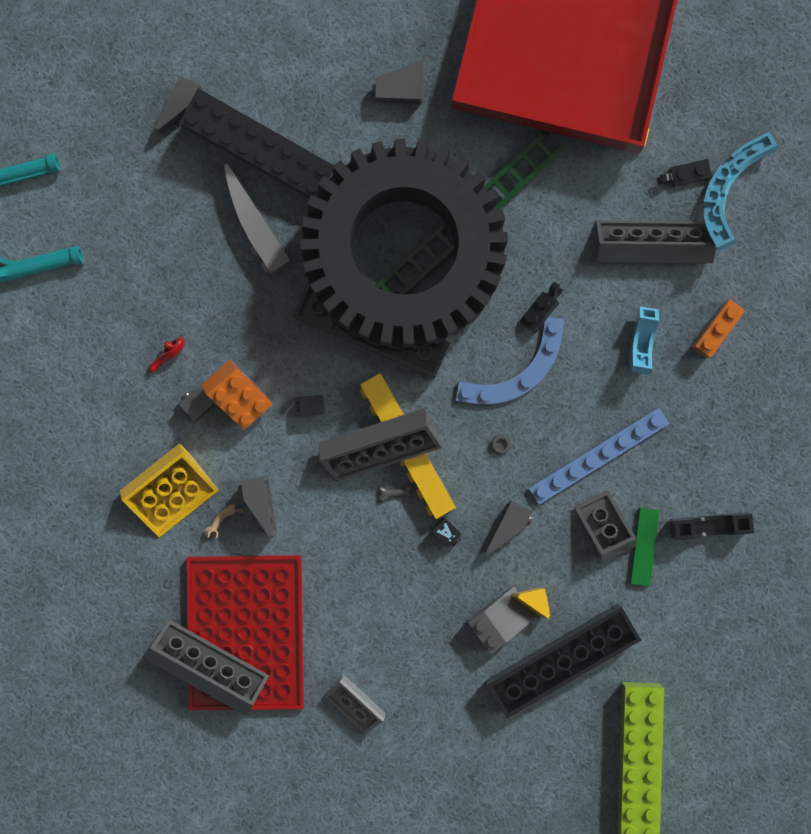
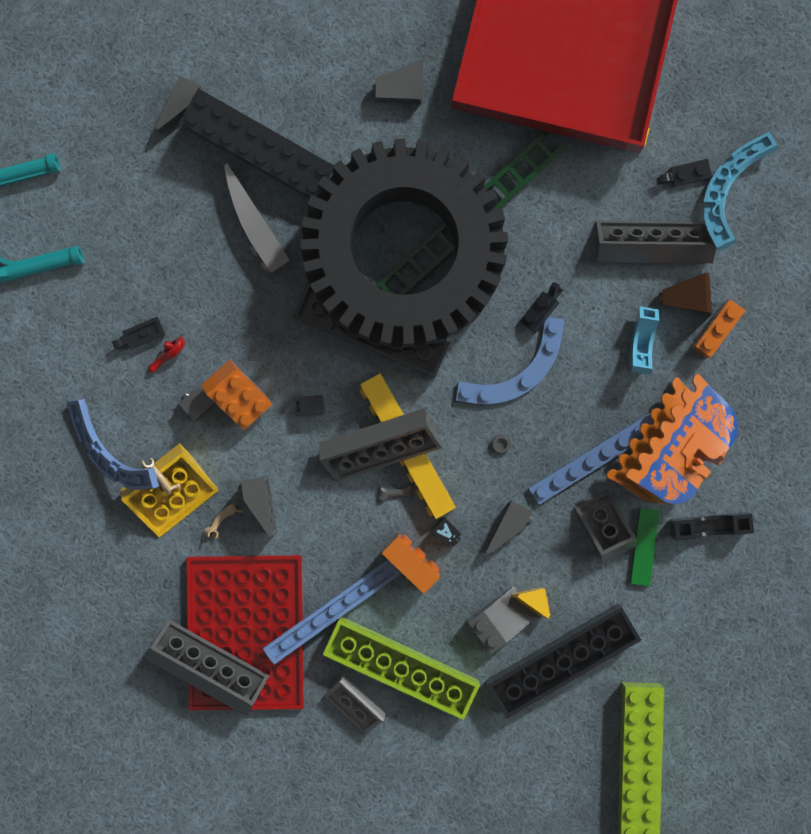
none -> medium blue plate [67,399,159,490]
none -> black plate [112,317,166,350]
none -> tan piece [141,458,180,495]
none -> medium blue plate [263,559,400,664]
none -> lime brick [323,616,480,720]
none -> orange brick [382,533,440,594]
none -> orange animal [606,374,738,504]
none -> reddish brown slope [659,273,712,315]

